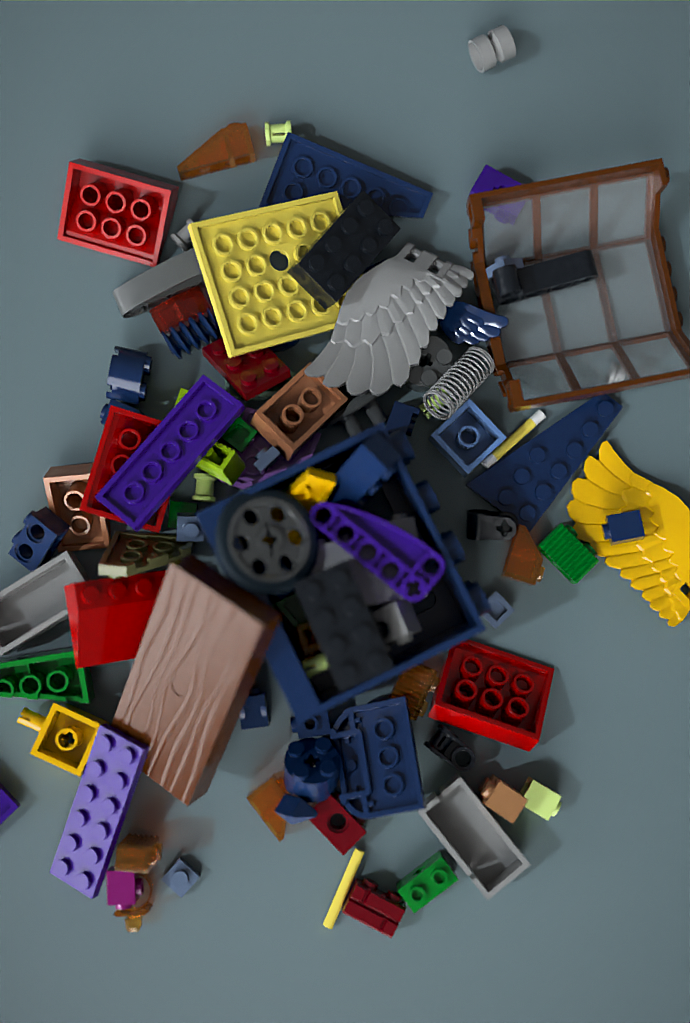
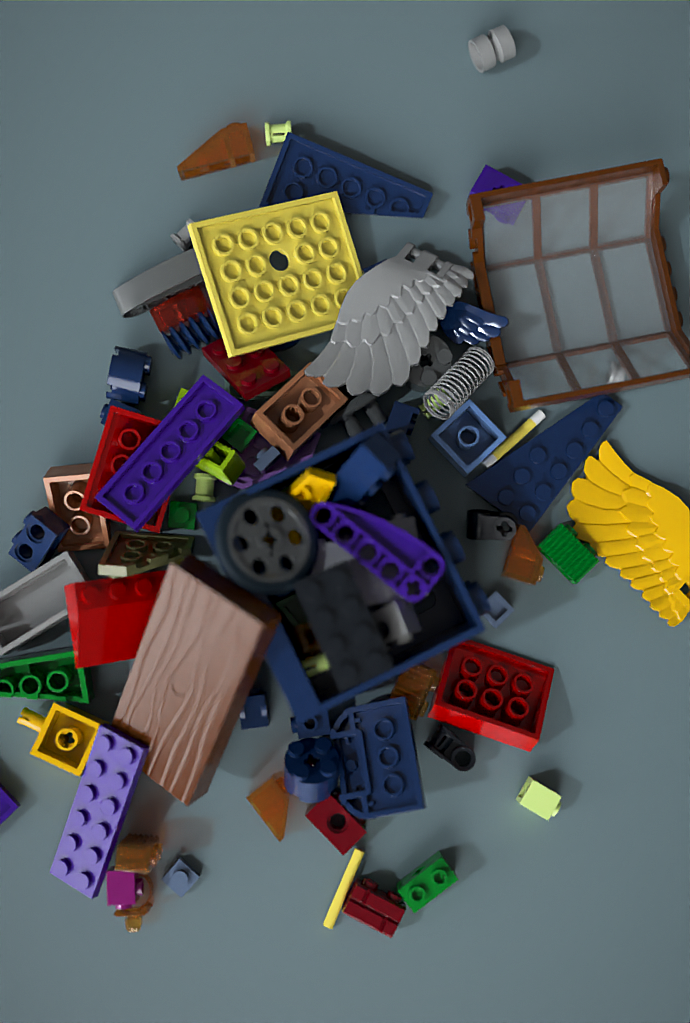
red slope [57,158,179,267] -> none
sand blue plate [176,513,204,541] -> none
dark blue slope [275,794,318,824] -> none
black brick [287,190,401,310] -> none
light grey piece [417,773,530,900] -> none
medium nougat piece [478,774,528,824] -> none
sand blue plate [485,255,524,279] -> none
black beam [492,250,599,305] -> none
dark blue brick [601,510,645,546] -> none

